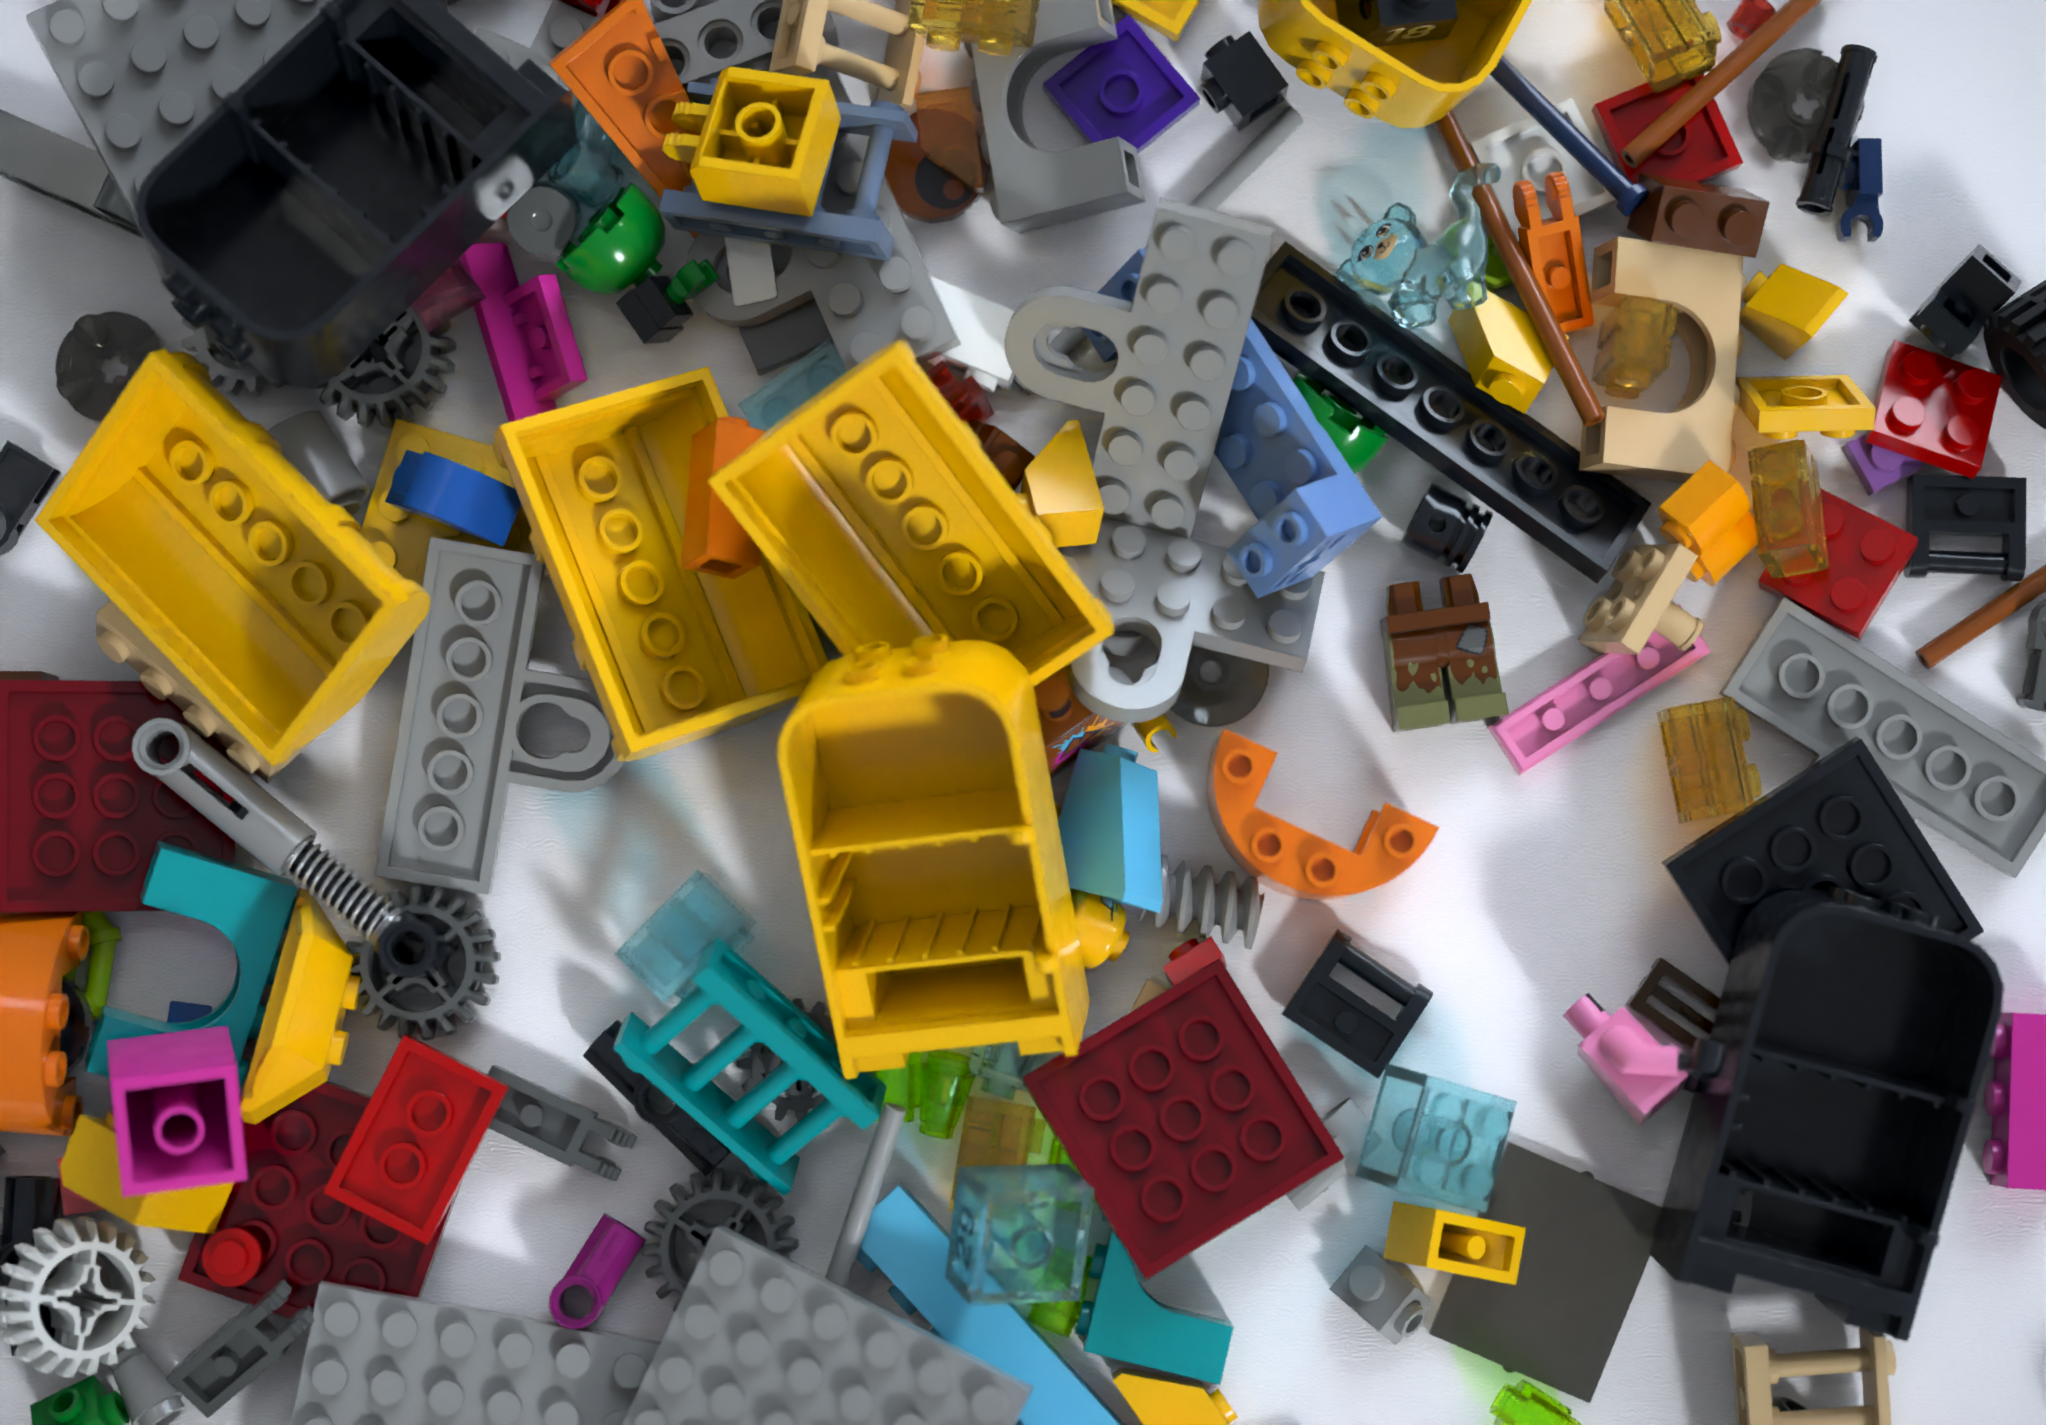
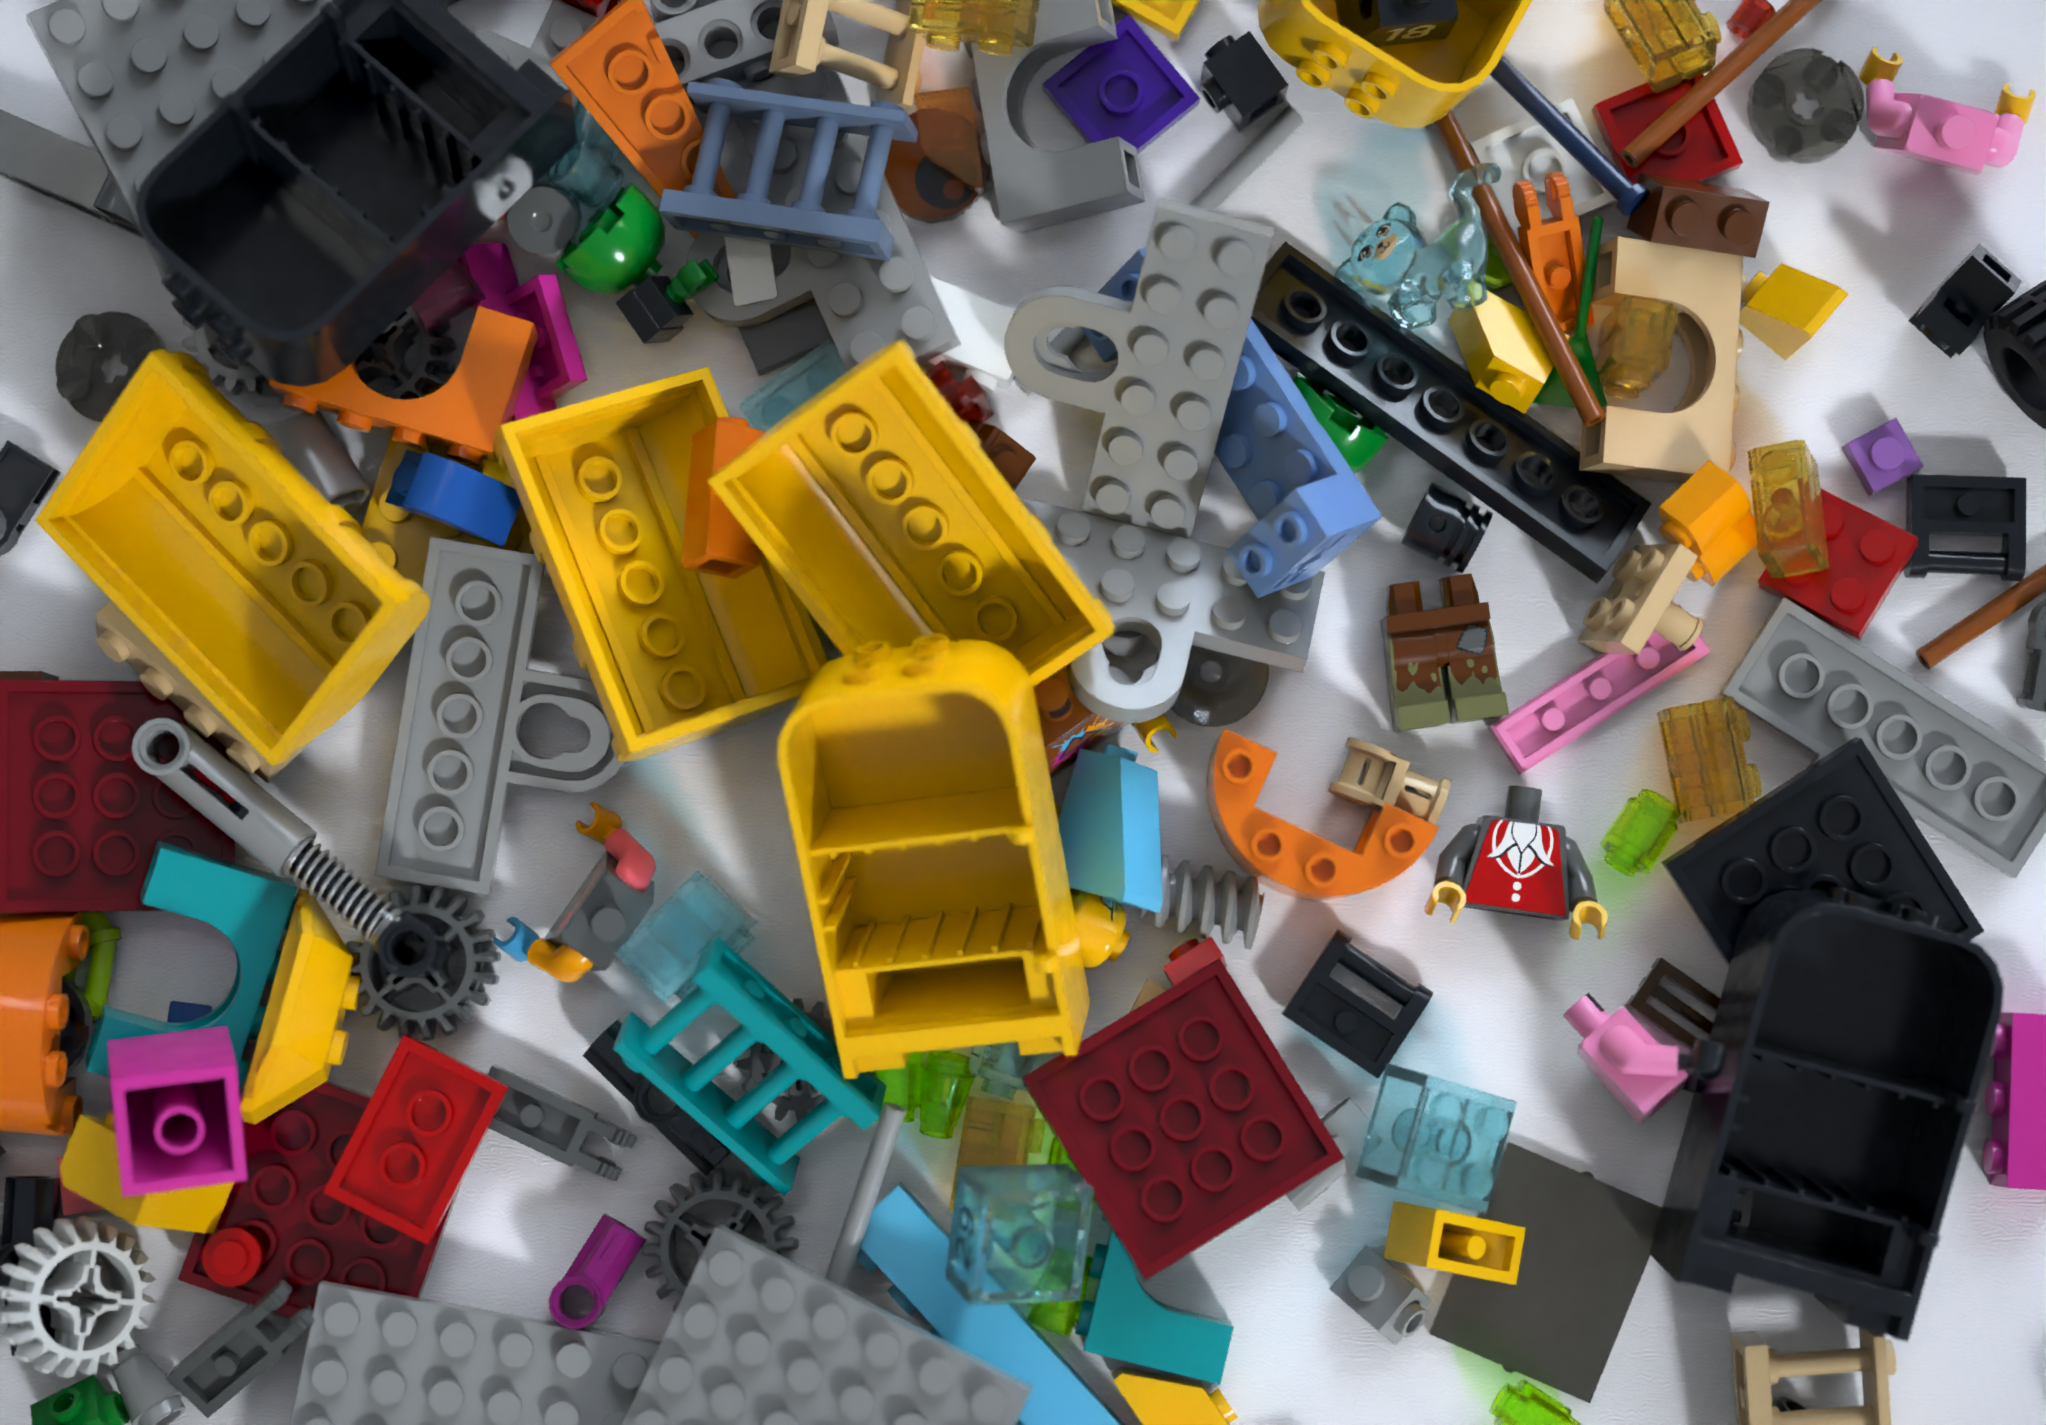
yellow hinge [661,66,841,217] -> none
yellow slope [1016,420,1104,548] -> none
yellow plate [1735,375,1876,440] -> none
black pin [1796,44,1878,216] -> none
dark blue plate [1835,138,1883,242] -> none
red plate [1865,340,2002,479] -> none
none -> orange arch [269,306,539,466]
none -> torso [494,802,656,982]
none -> tan connector [1328,737,1452,825]
none -> torso [1424,786,1608,940]
none -> green piece [1532,215,1608,408]
none -> clear neon green brick [1600,789,1681,877]
none -> bright pink torso [1858,47,2036,175]

